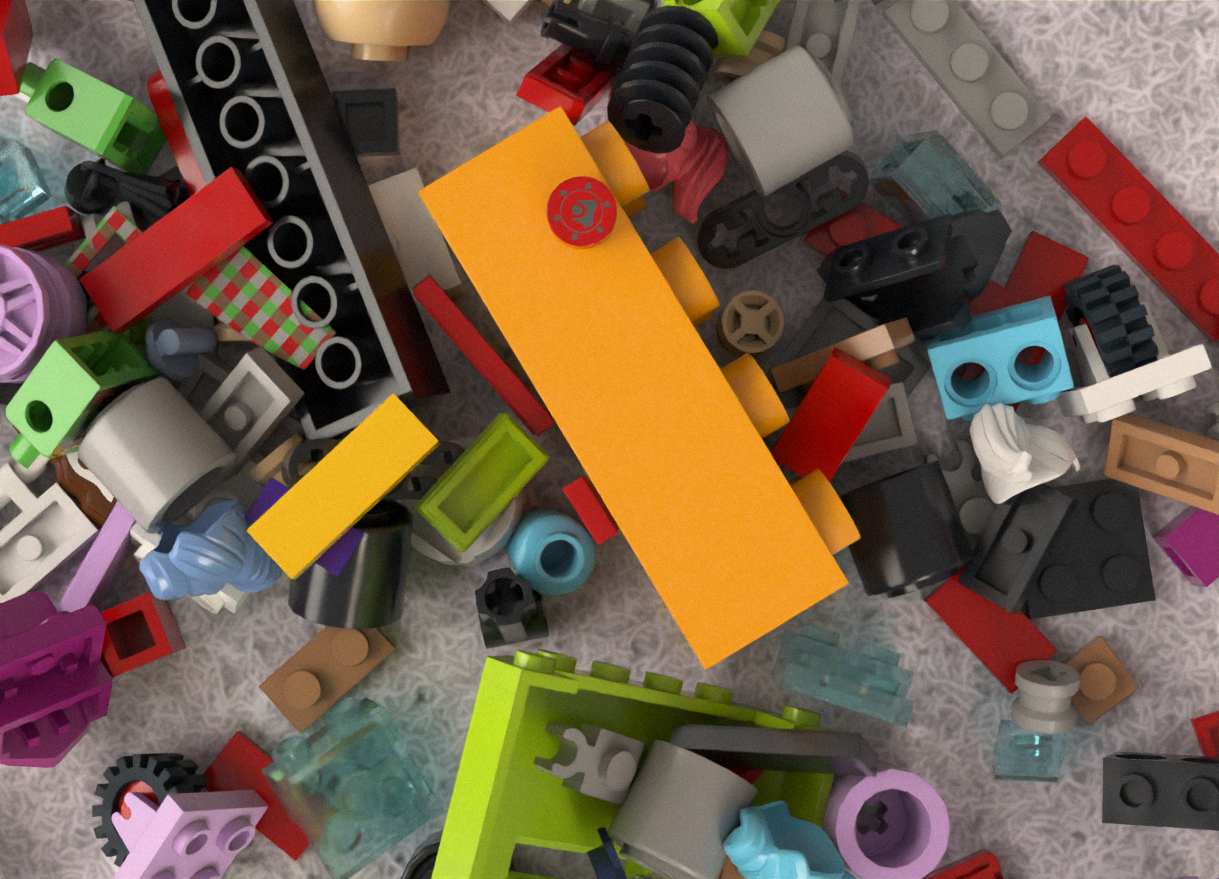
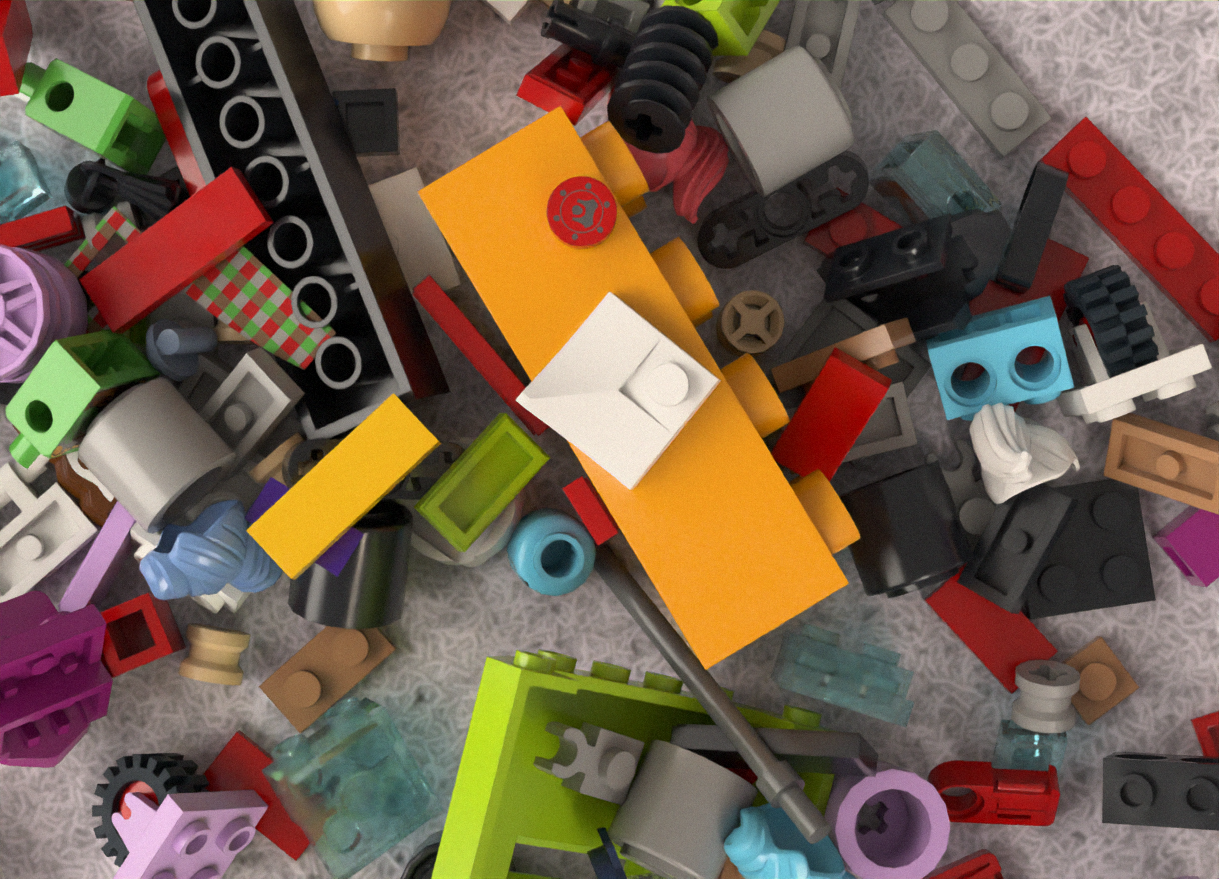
black piece [475,568,549,649] -> none
none -> tan wheel [178,623,251,685]
none -> white plate [516,291,721,490]
none -> dark grey bar [594,545,831,844]
none -> red piece [927,760,1060,826]
none -> black piece [994,162,1069,294]

